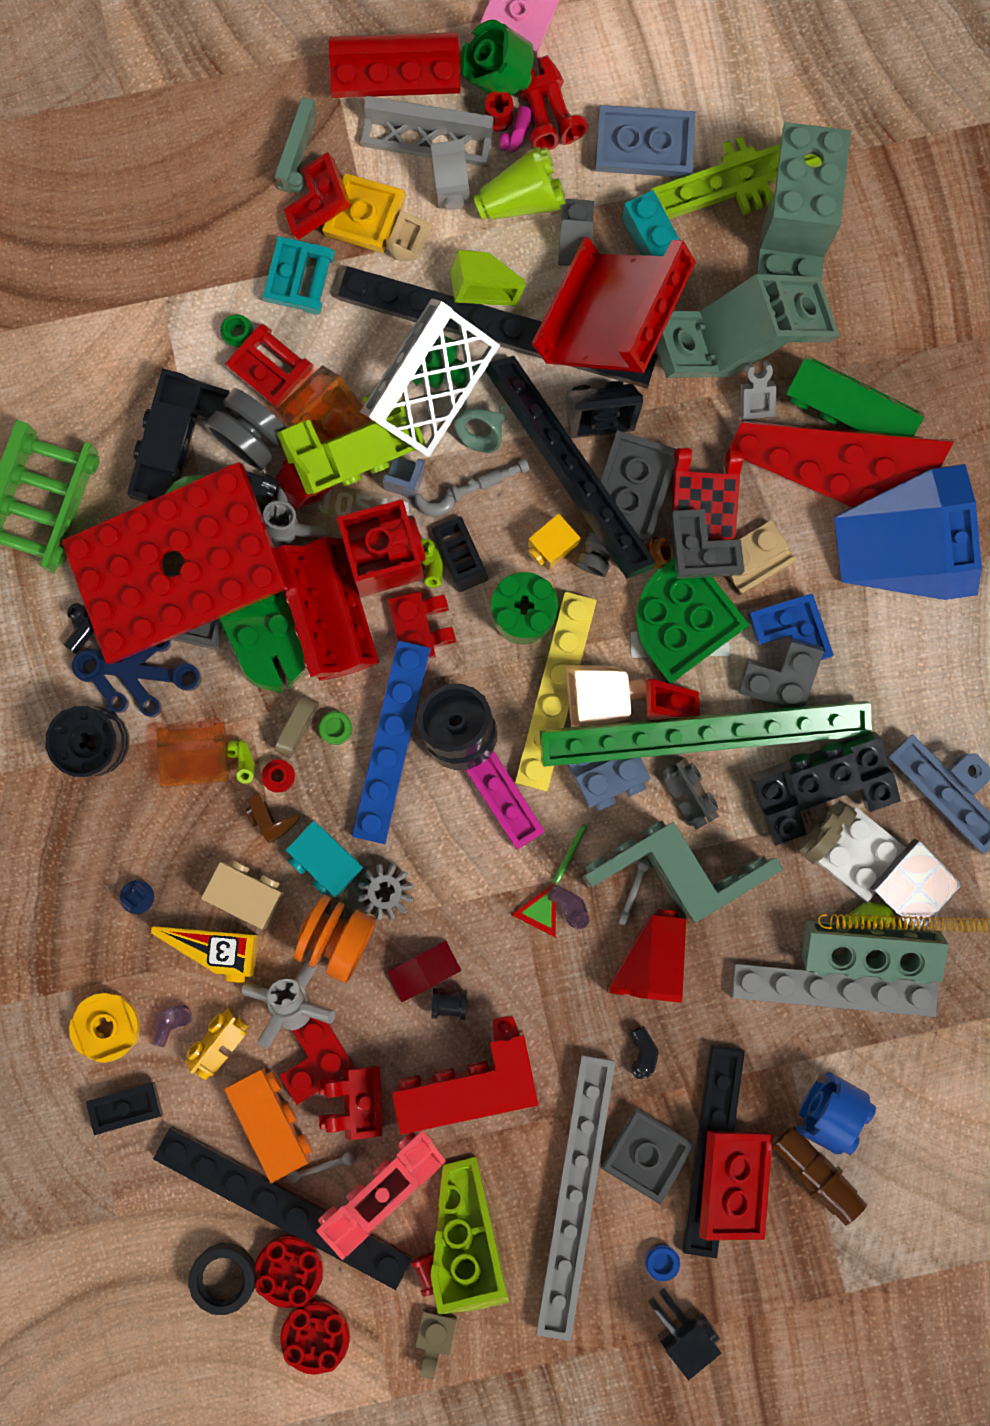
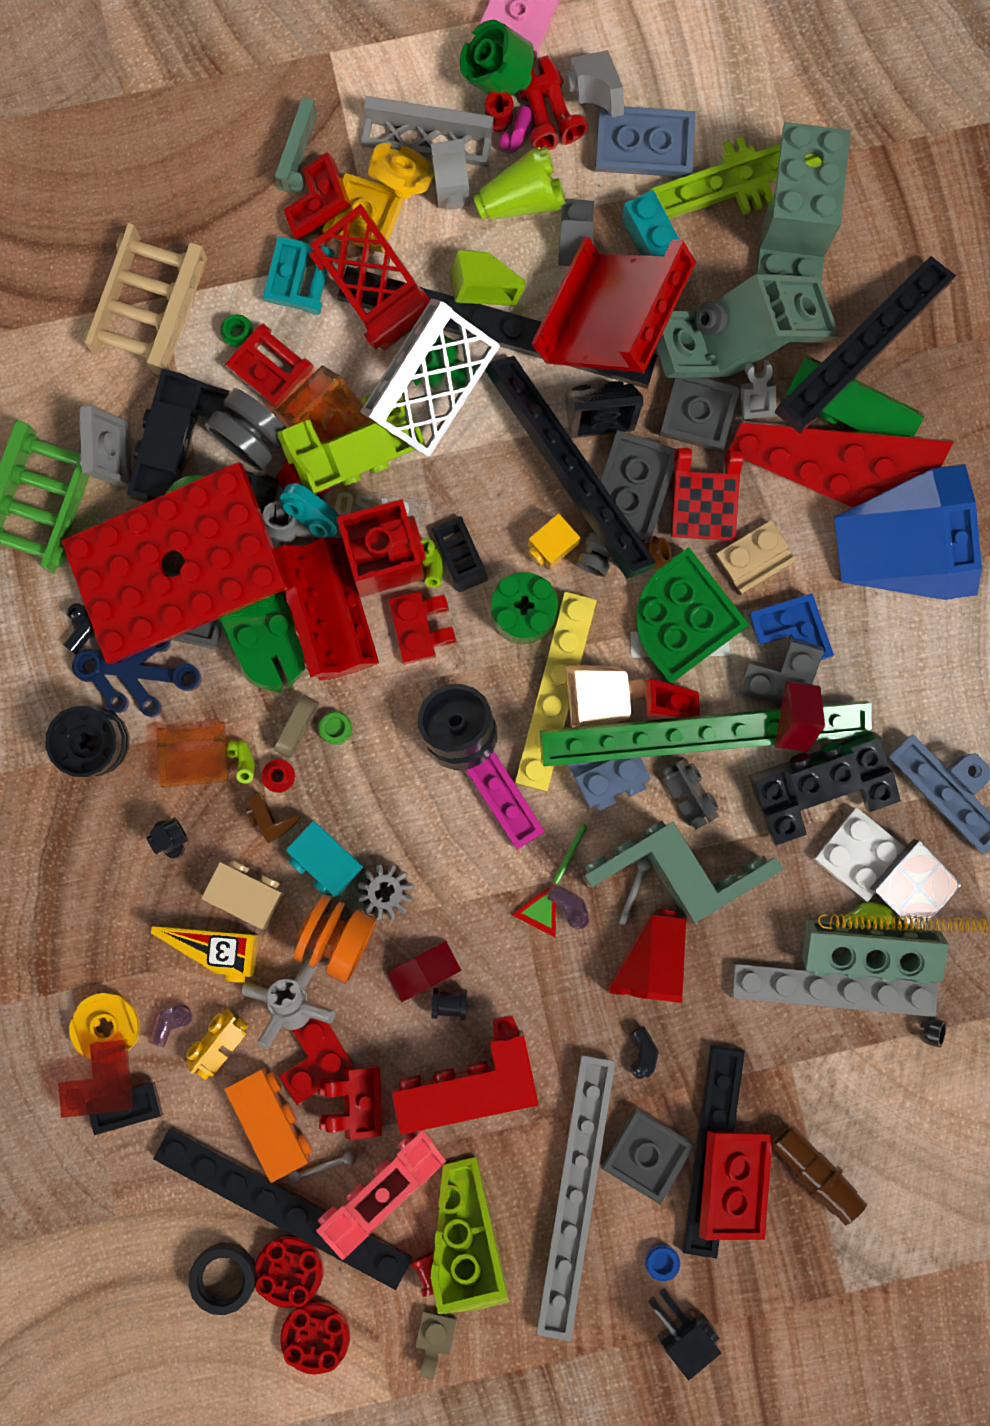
dark blue plate [120,880,155,914] -> none
red brick [329,32,461,98] -> none
blue plate [352,641,431,844] -> none
sand blue panel [382,458,426,500] -> none
tan plate [386,210,433,261] -> none
light grey piece [415,459,530,517] -> none
sand green piece [453,400,506,453] -> none
dark grey plate [670,509,745,579] -> none
blue brick [796,1072,876,1155] -> none
dark tan plate [799,800,857,864] -> none
none -> clear red plate [58,1039,133,1118]
none -> light grey plate [78,405,131,487]
none -> tan fence [84,223,207,375]
none -> black plate [146,817,188,859]
none -> teal plate [279,484,340,538]
none -> red piece [309,204,430,351]
none -> yellow plate [368,143,434,199]
none -> light grey arch [567,50,624,117]
none -> dark grey plate [659,378,740,453]
none -> dark grey plate [696,302,727,336]
none -> black plate [774,256,956,434]
none -> dark red slope [774,681,825,752]
none -> black hinge [919,1018,946,1048]

